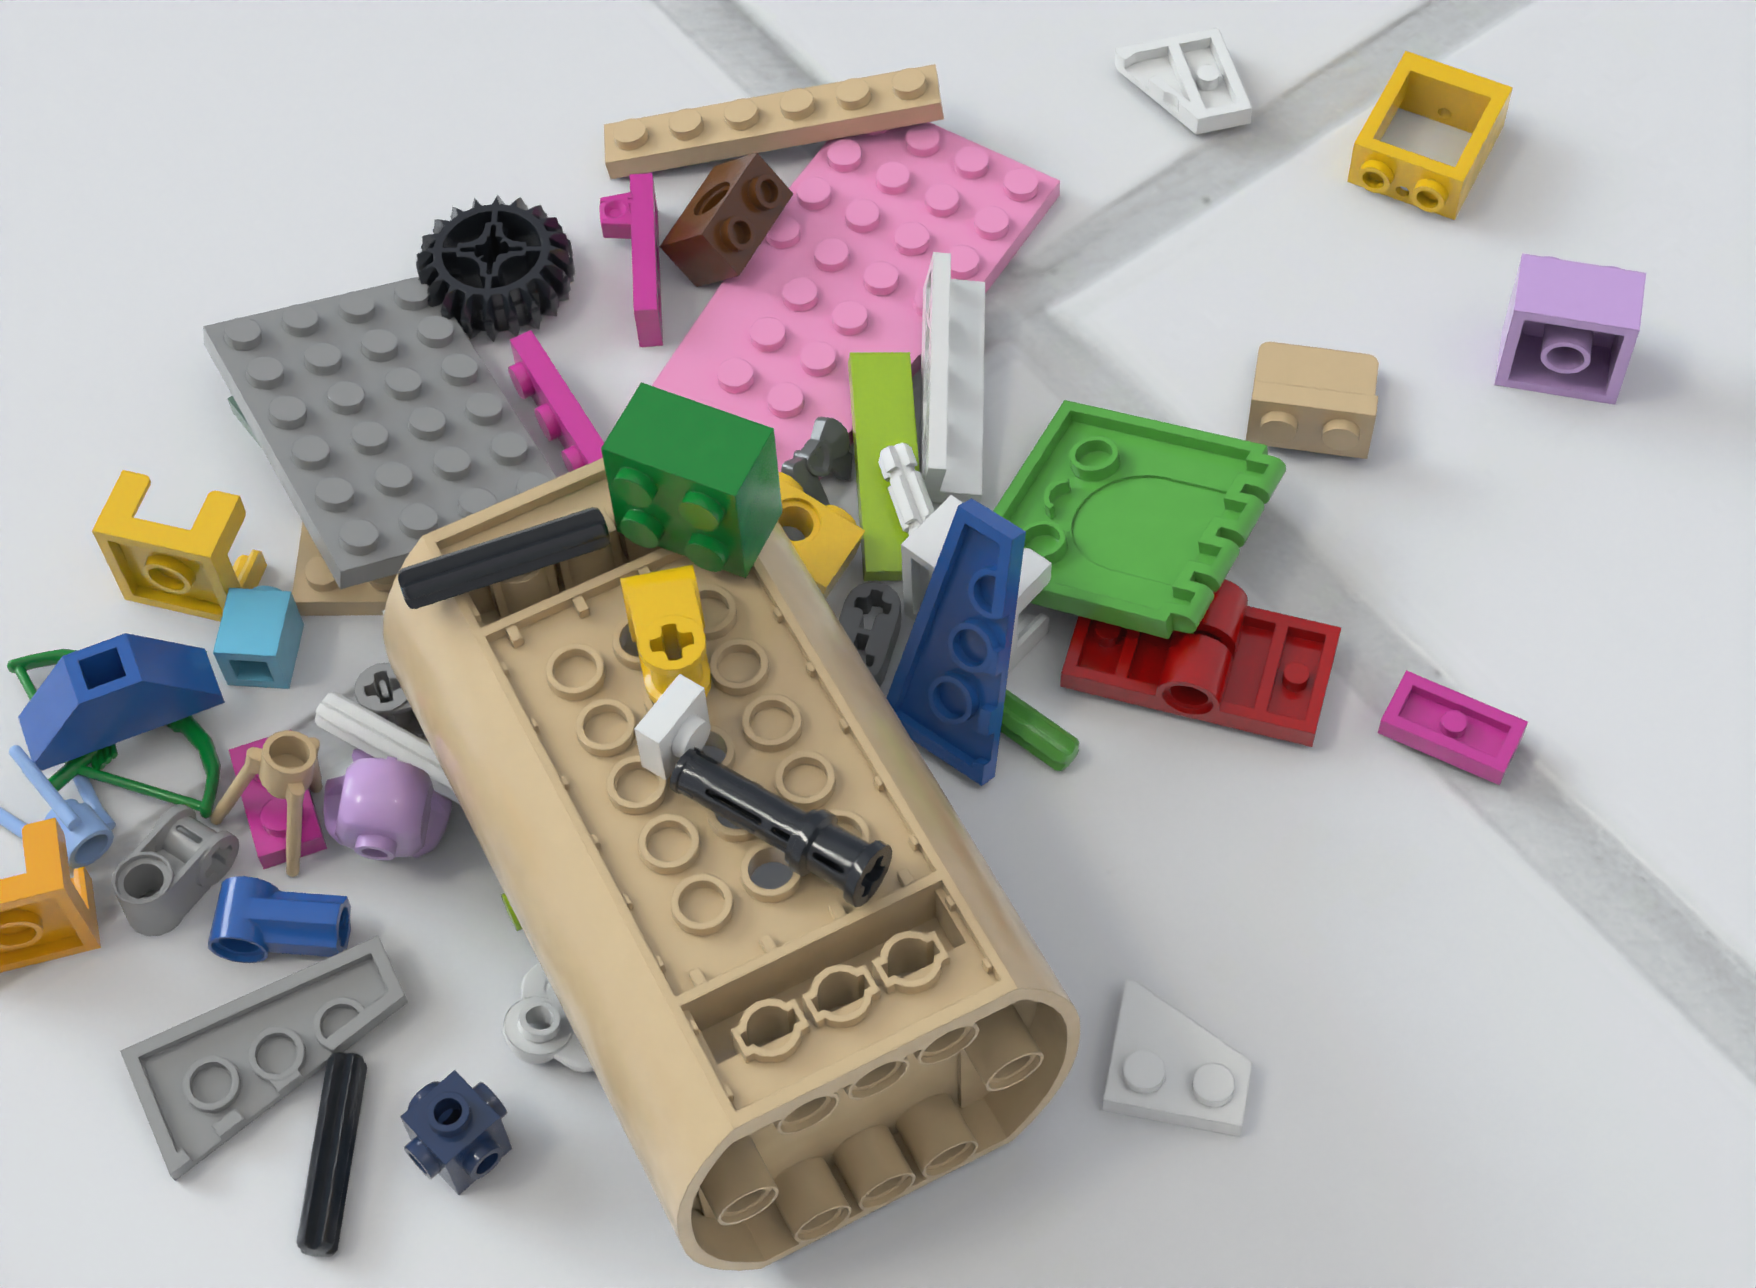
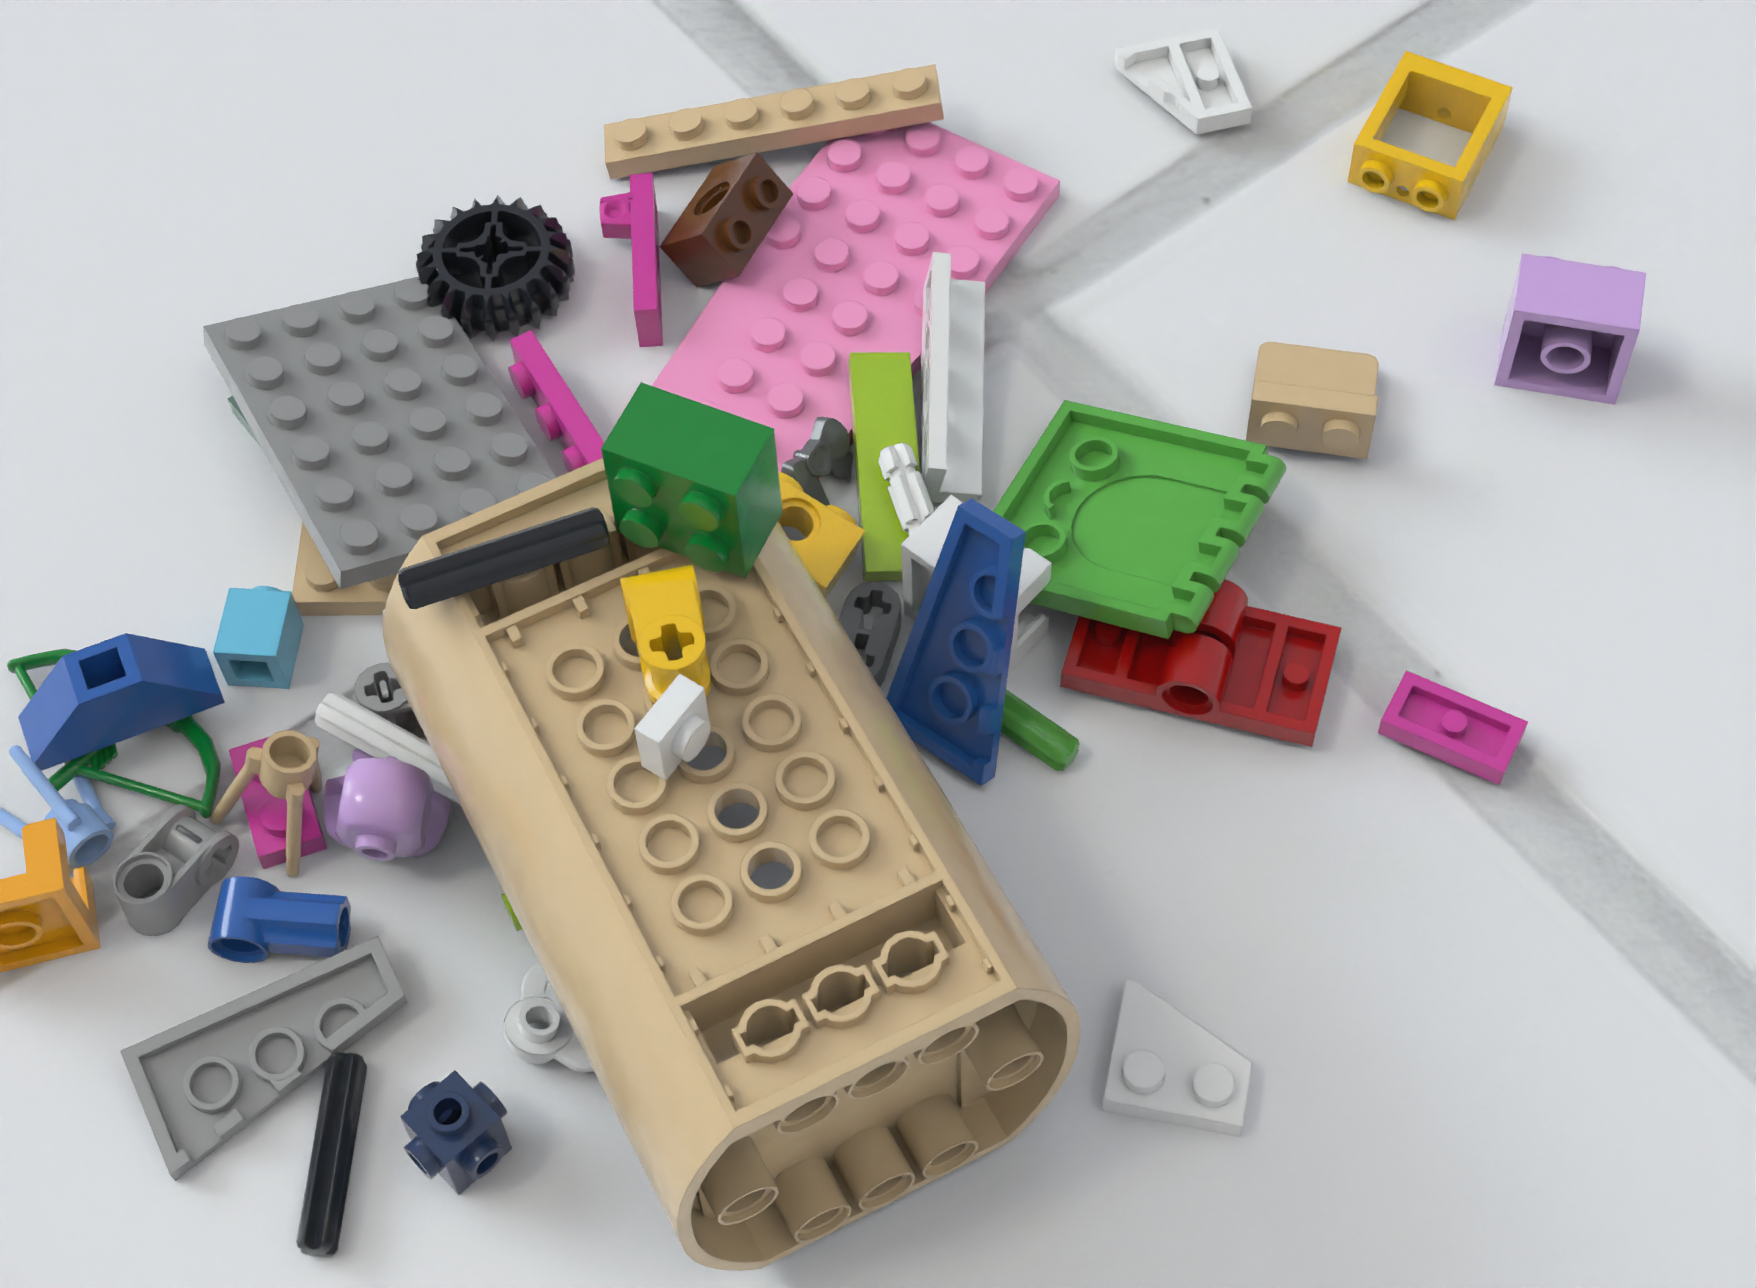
yellow panel [92,470,267,622] -> none
black pin [670,747,892,907] -> none

